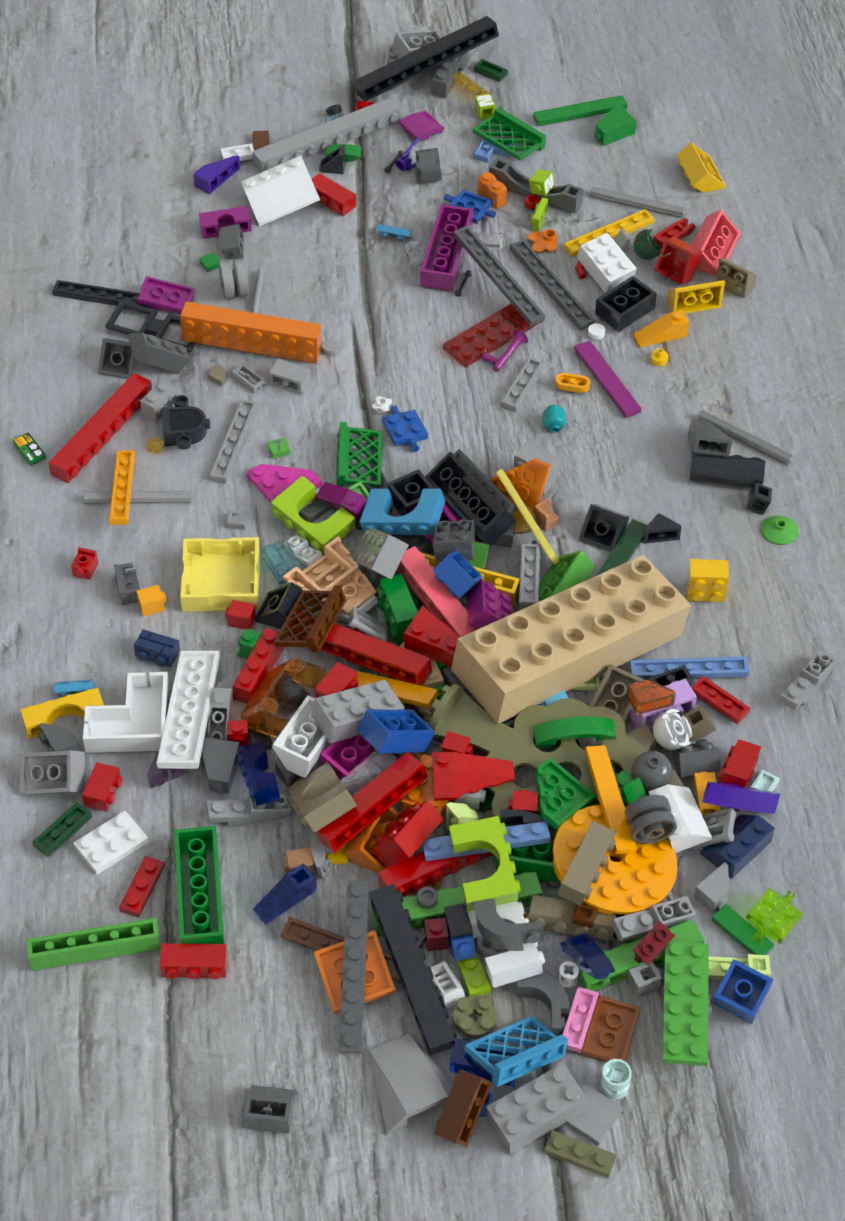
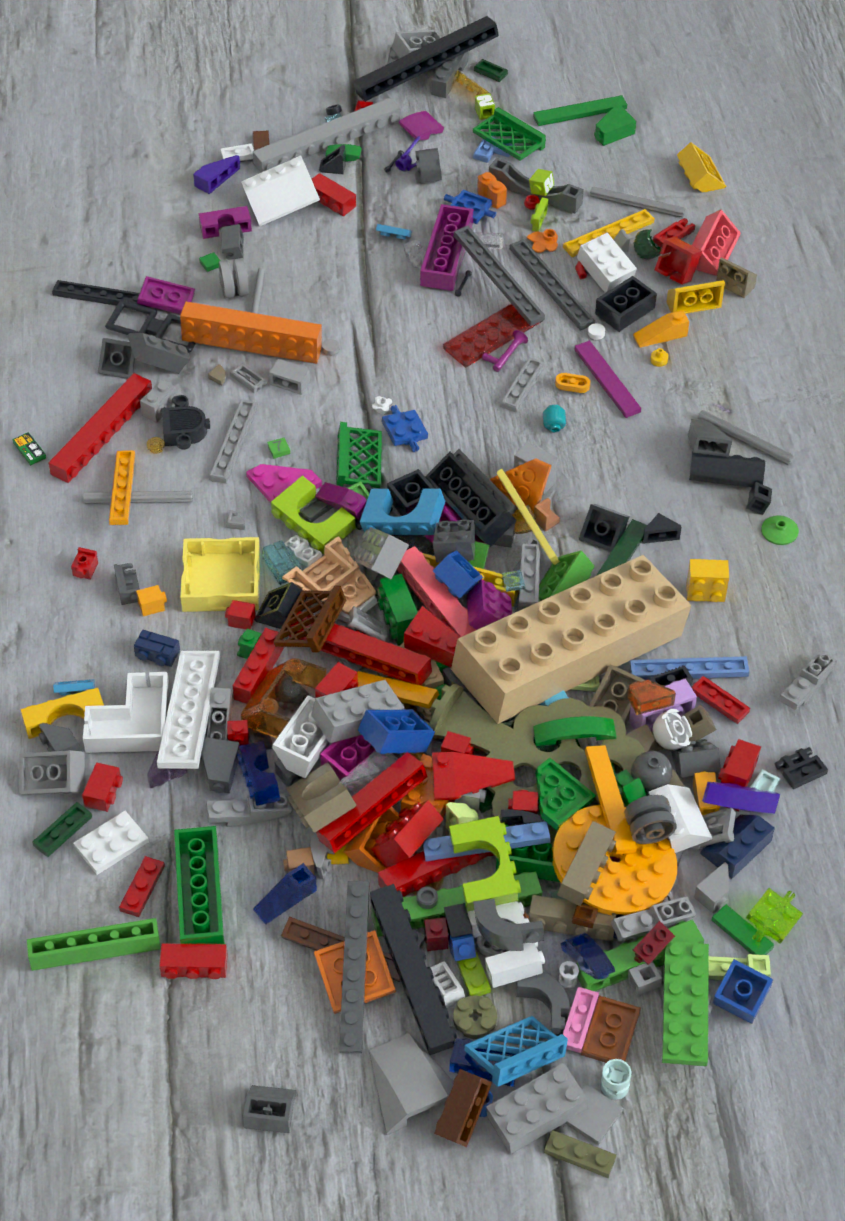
none -> clear light blue tile [502,570,525,592]
none -> black plate [774,747,828,790]

